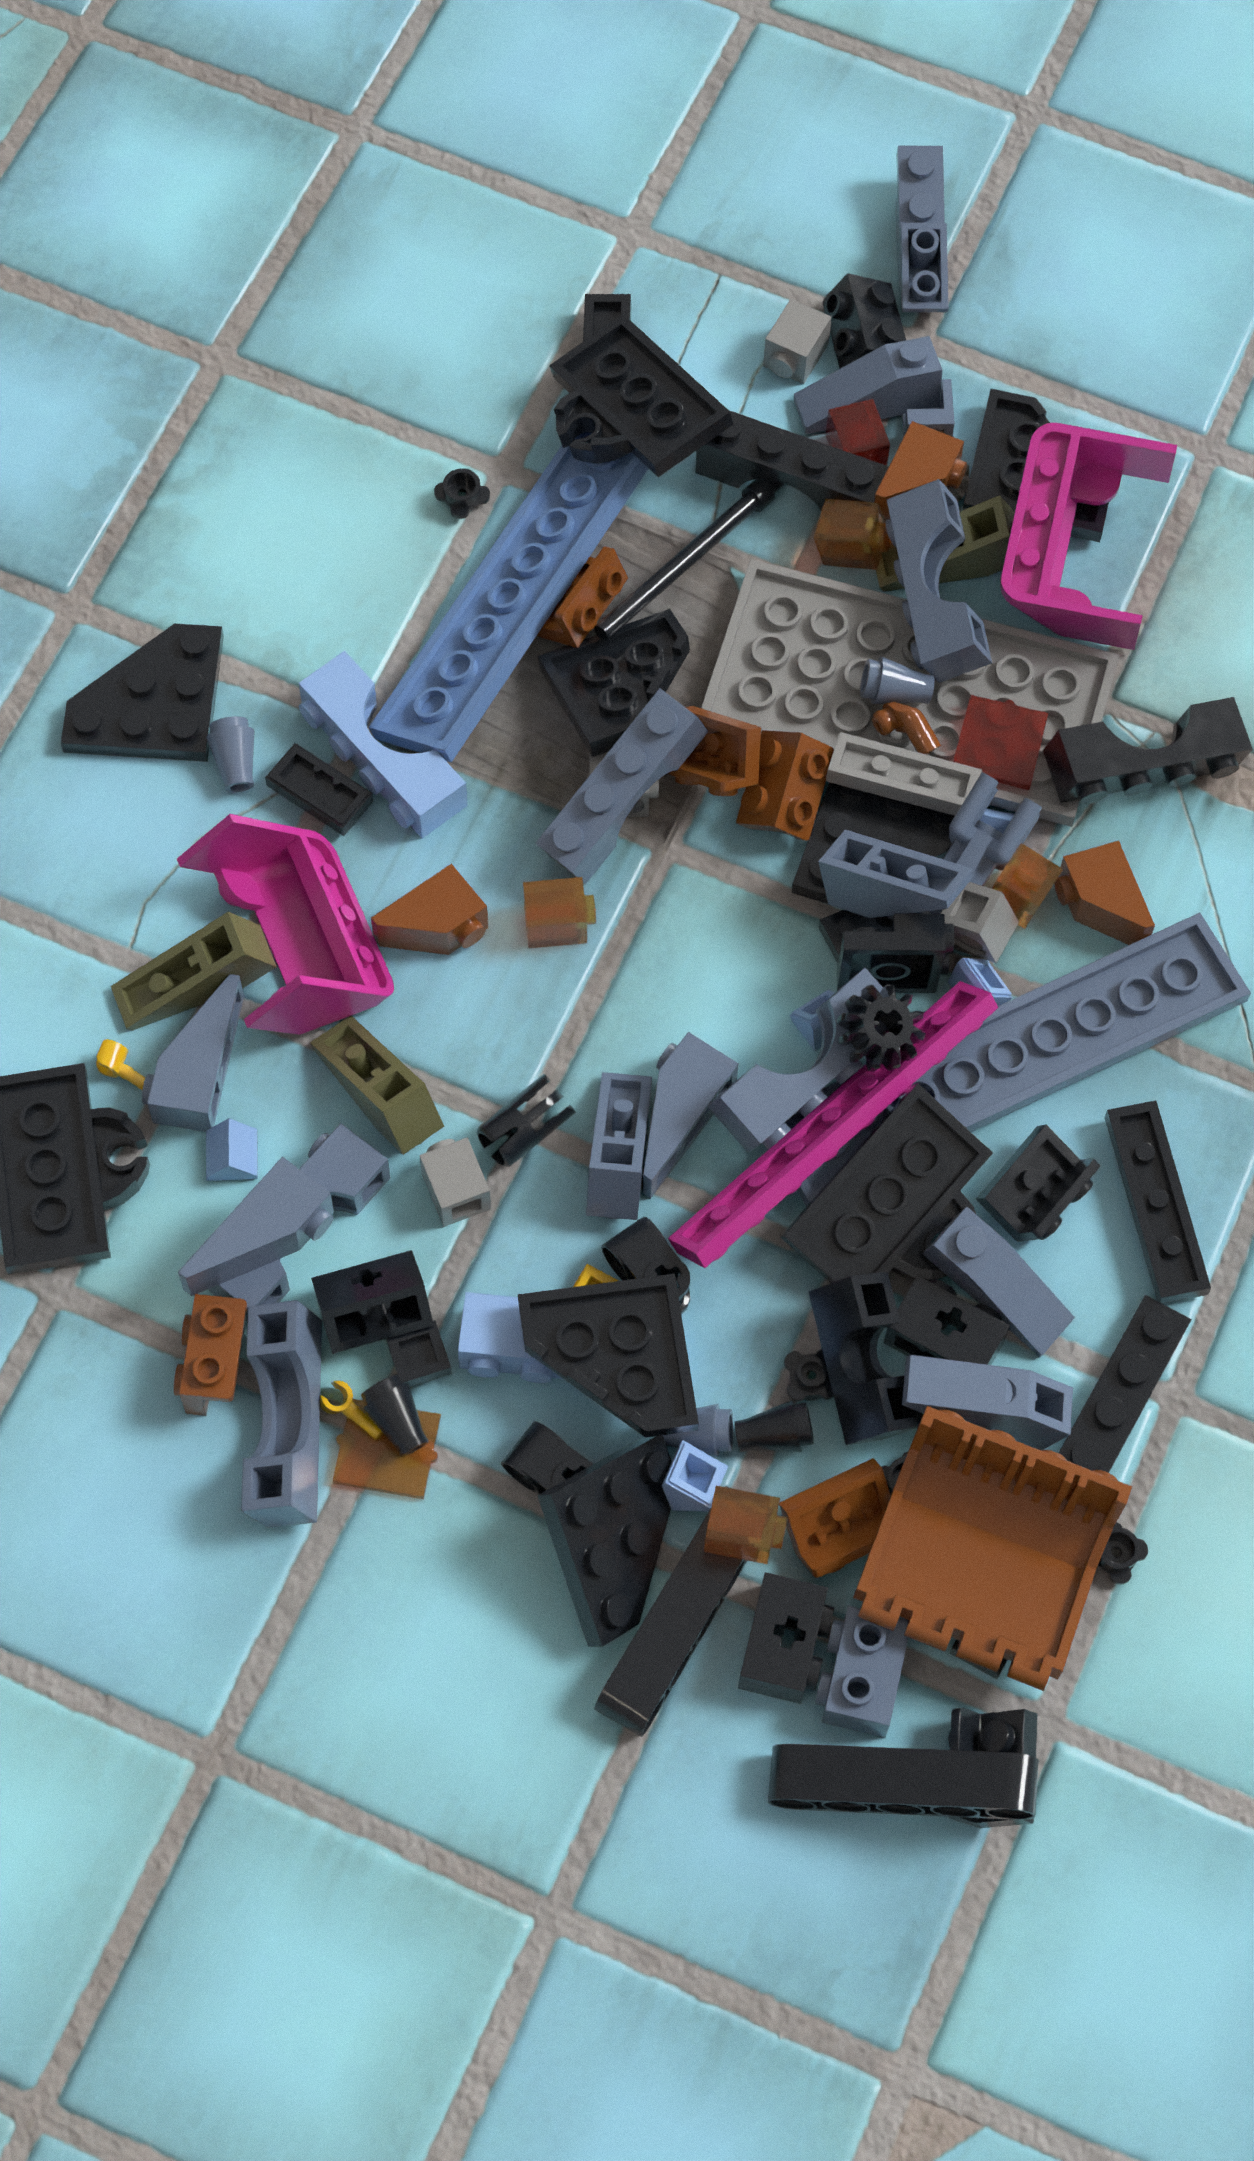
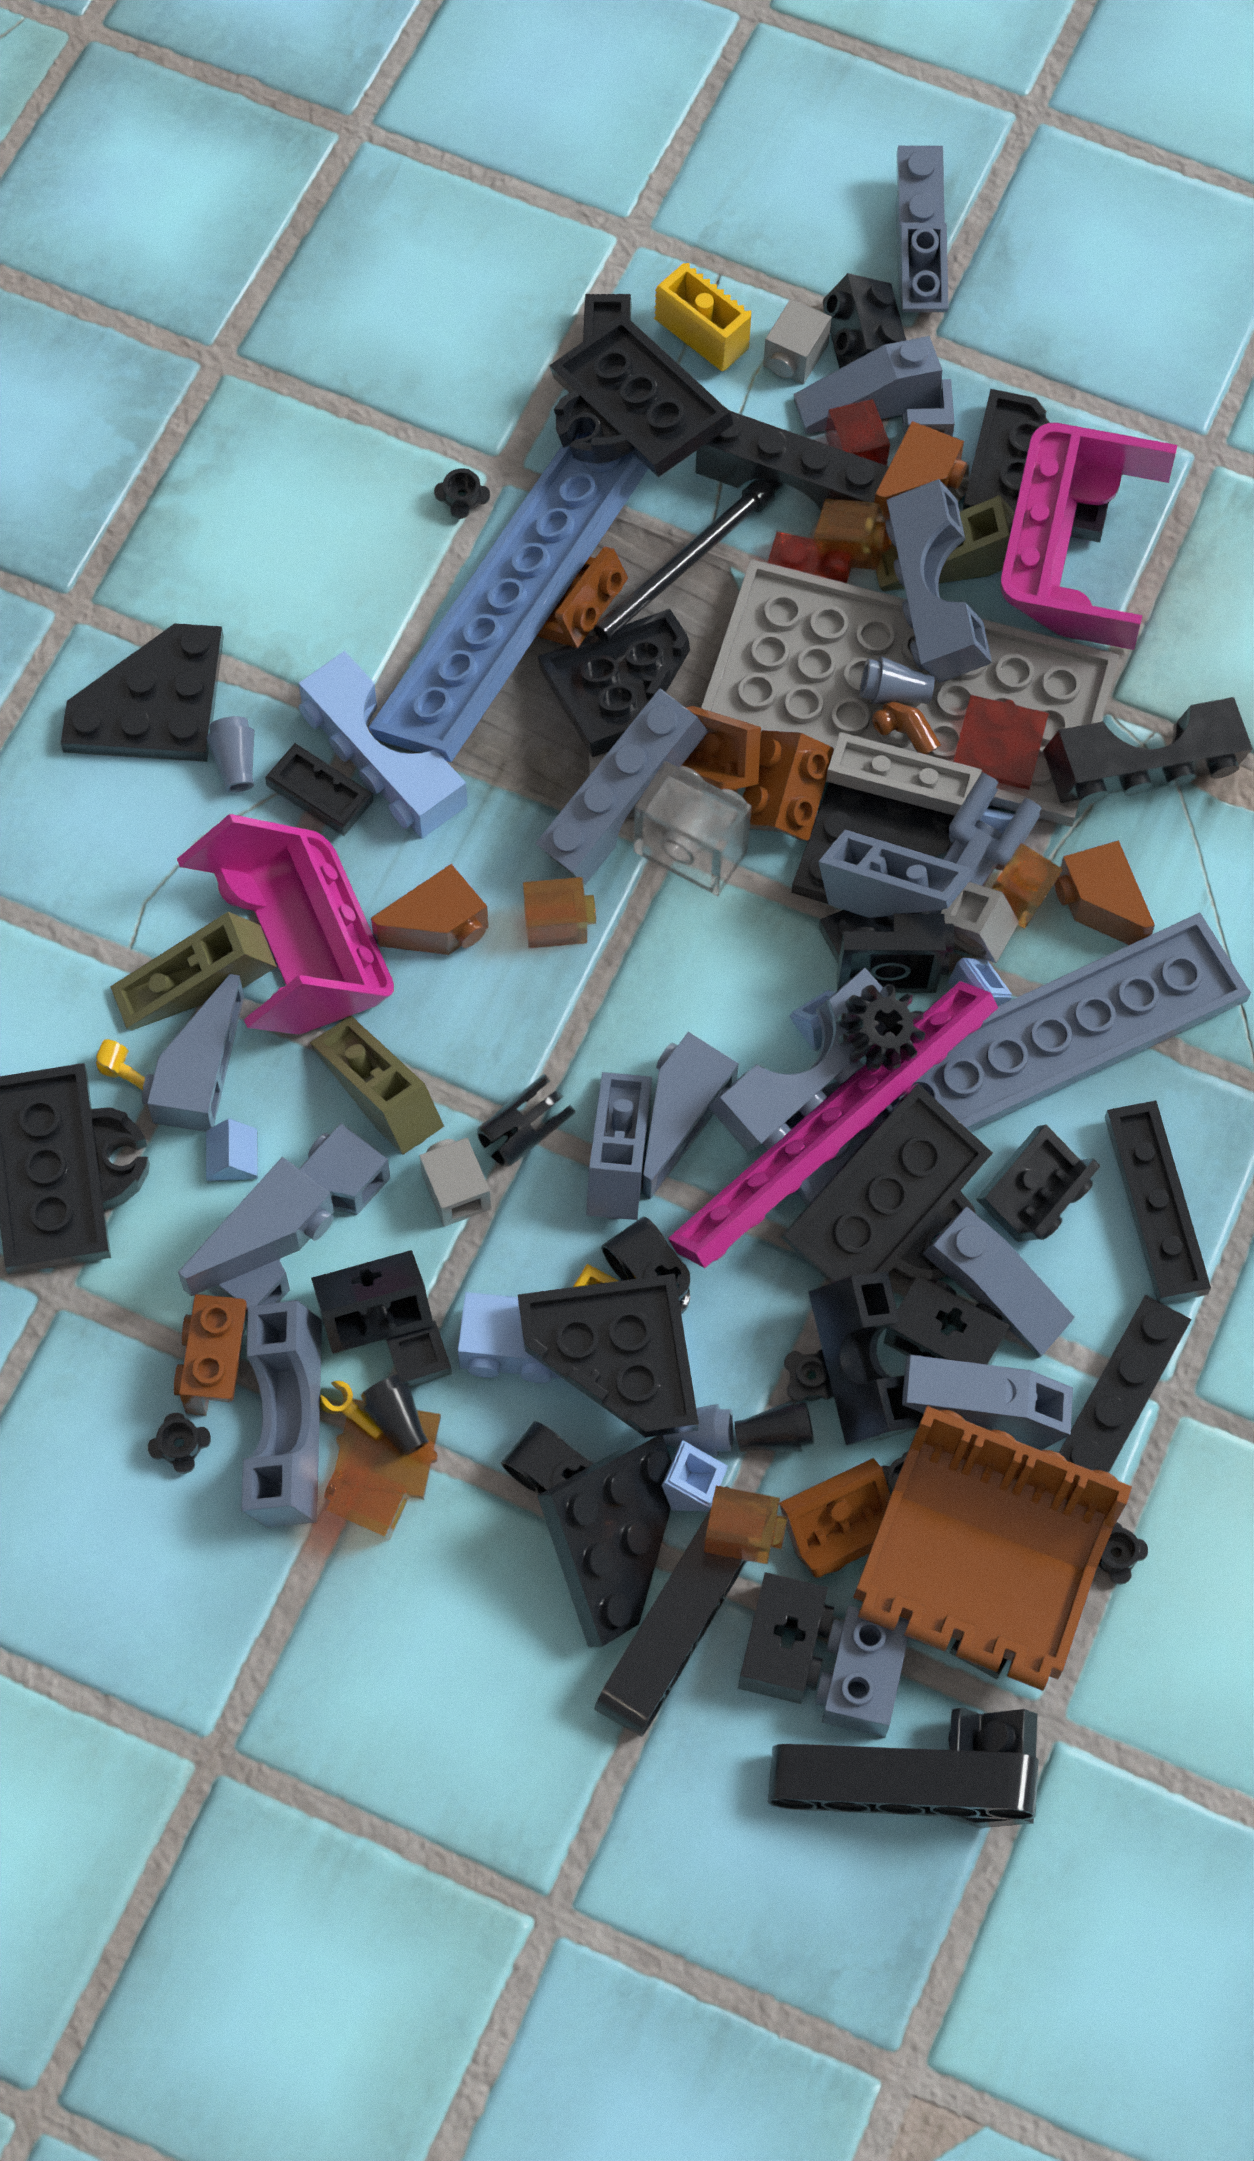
none -> black plate [148,1413,211,1474]
none -> clear orange brick [324,1461,412,1539]
none -> clear brick [633,761,752,896]
none -> yellow brick [654,263,751,371]
none -> clear red plate [767,531,852,583]

